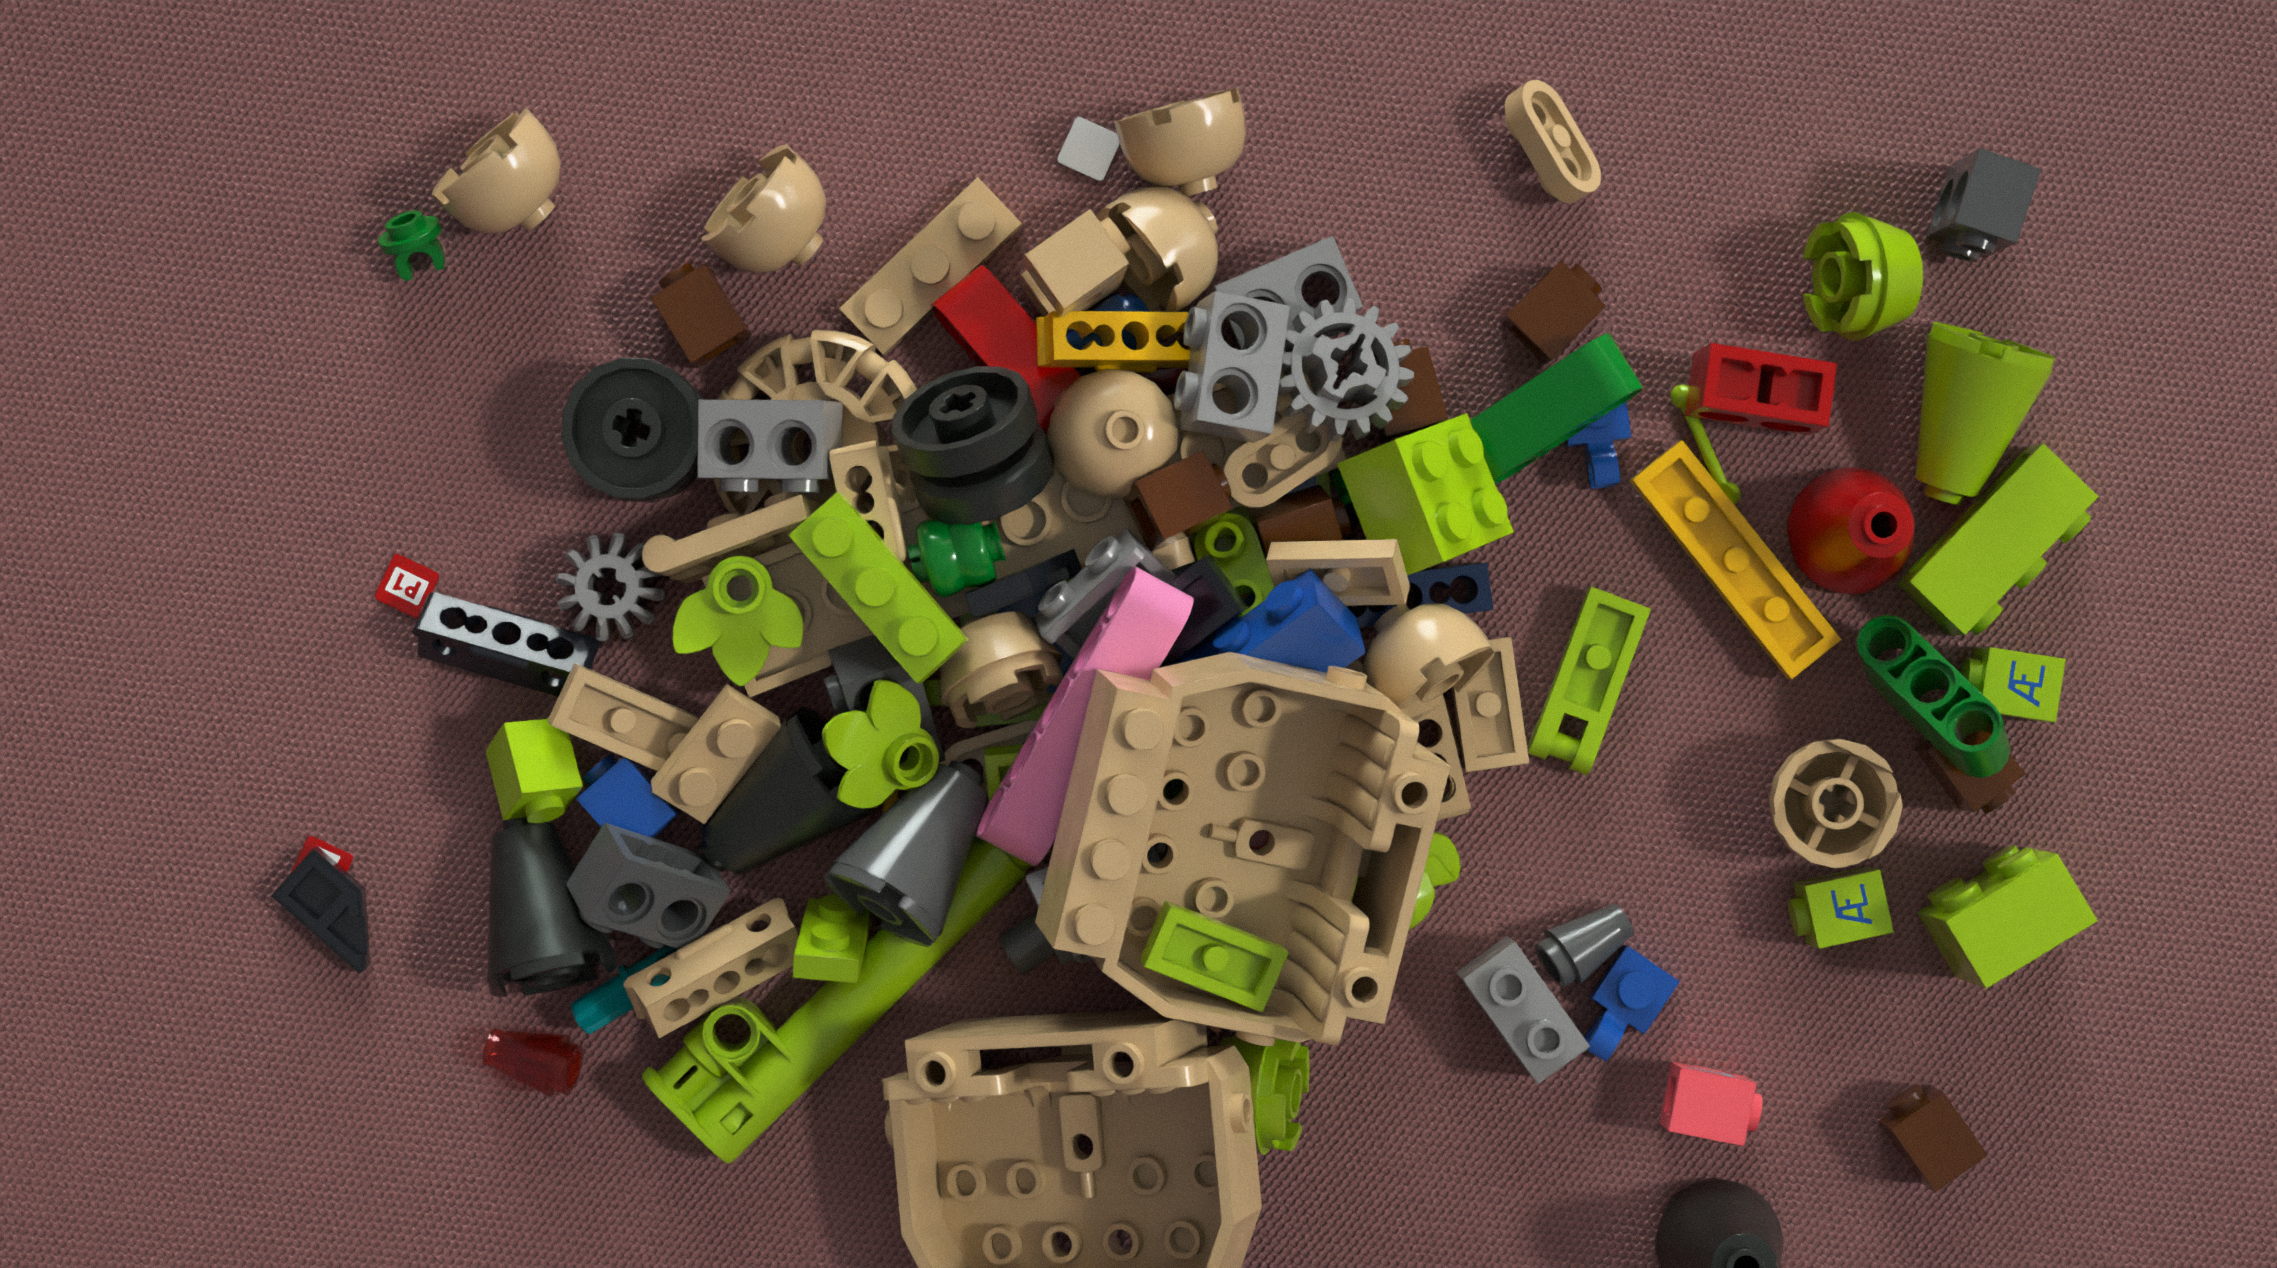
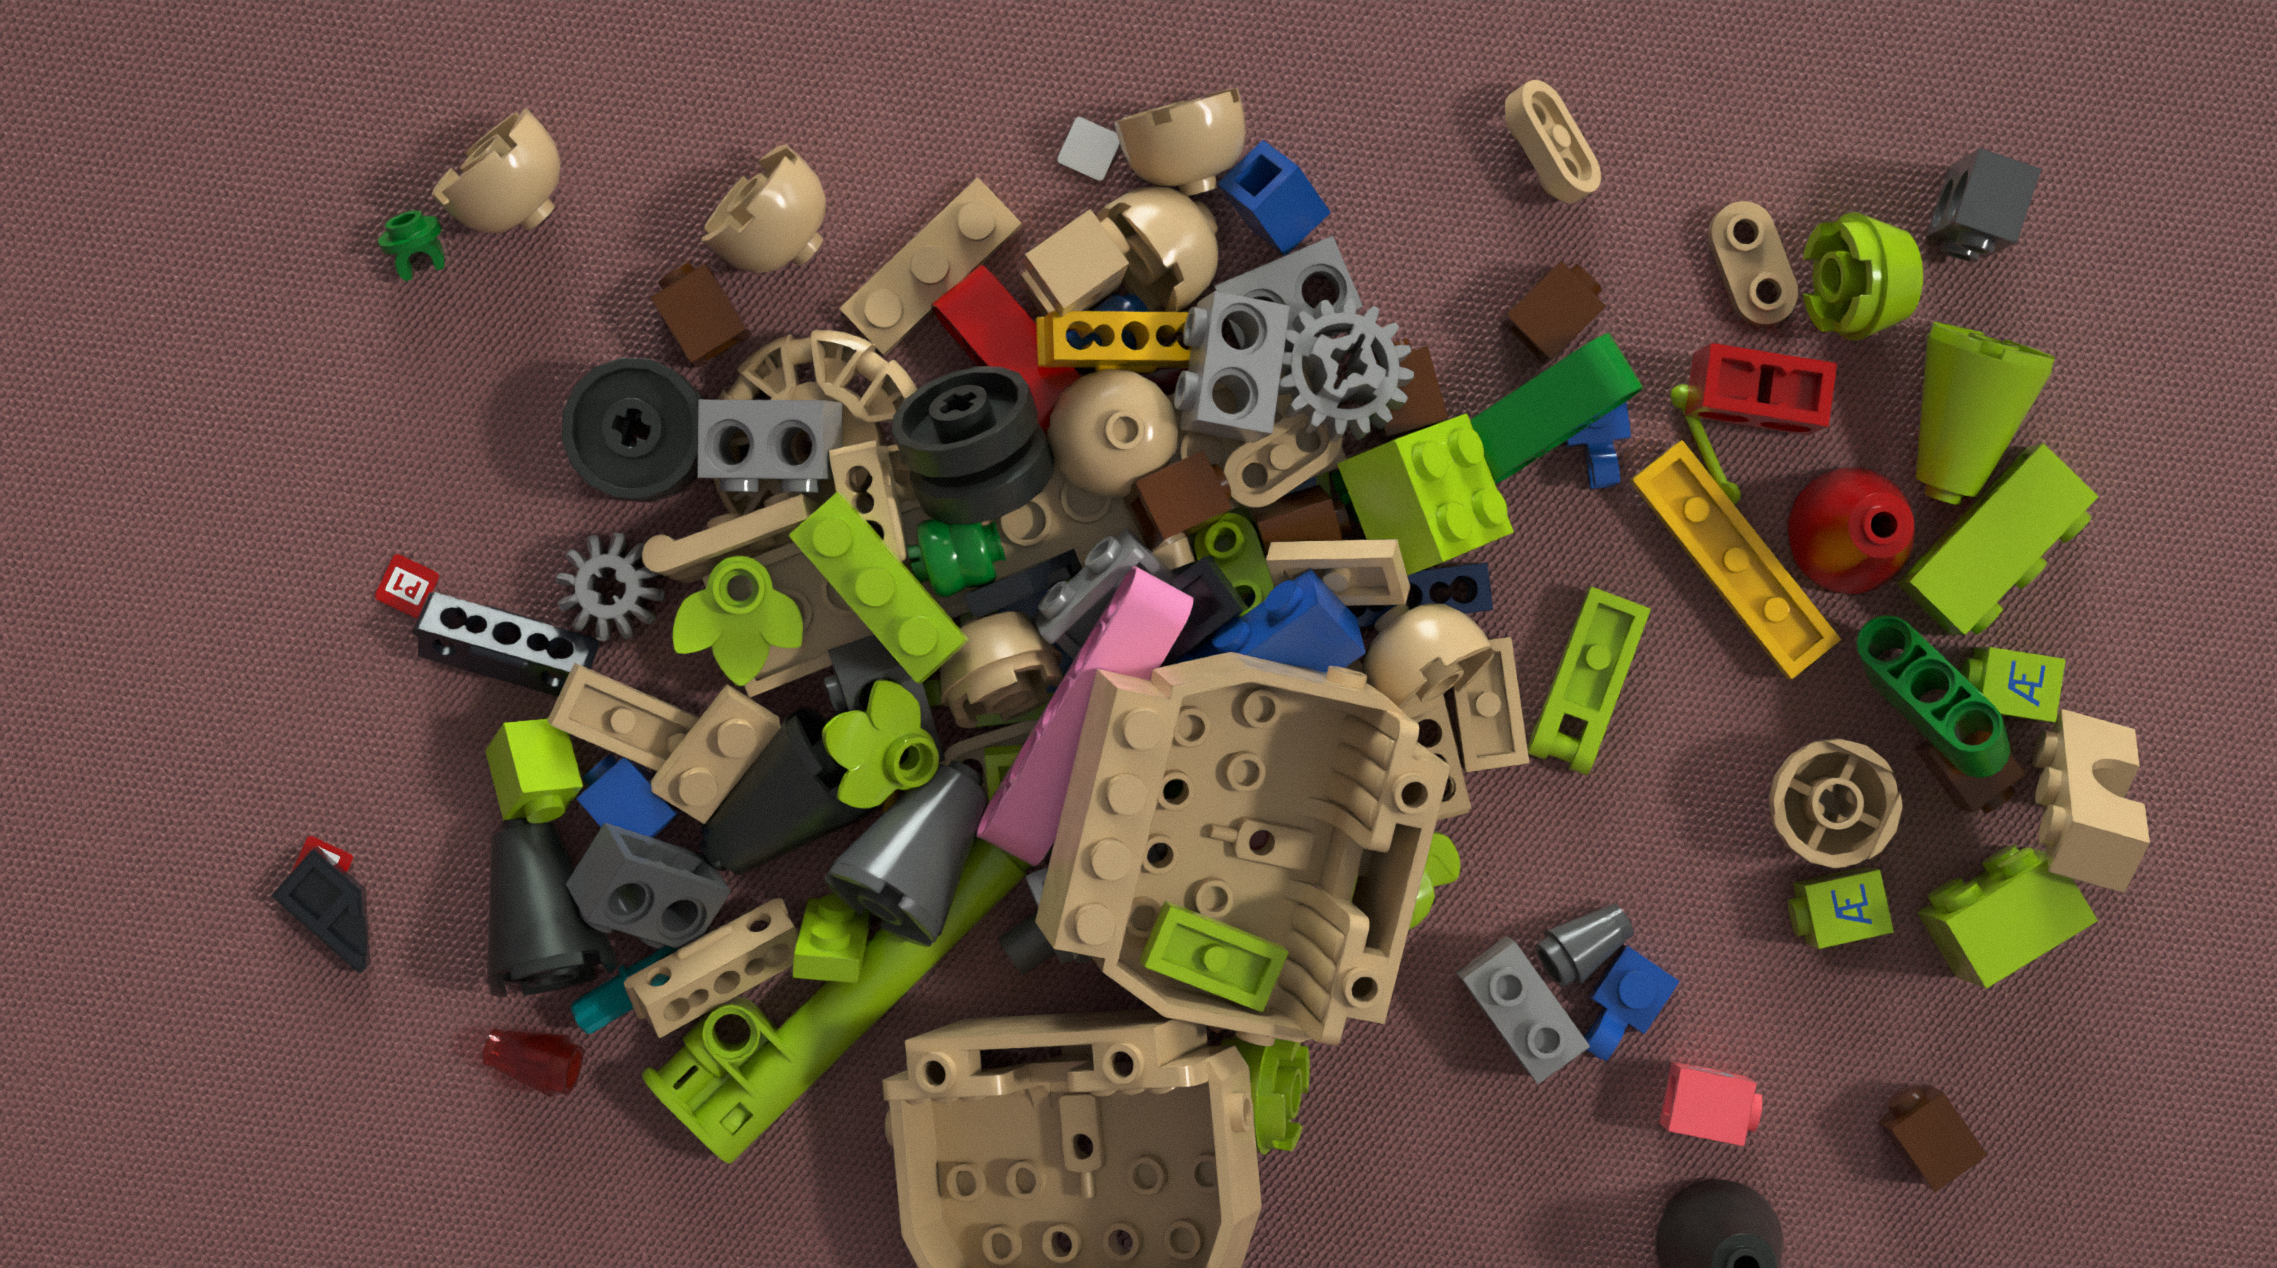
none -> blue brick [1217,140,1331,256]
none -> tan plate [1708,201,1798,327]
none -> tan arch [2032,709,2150,893]

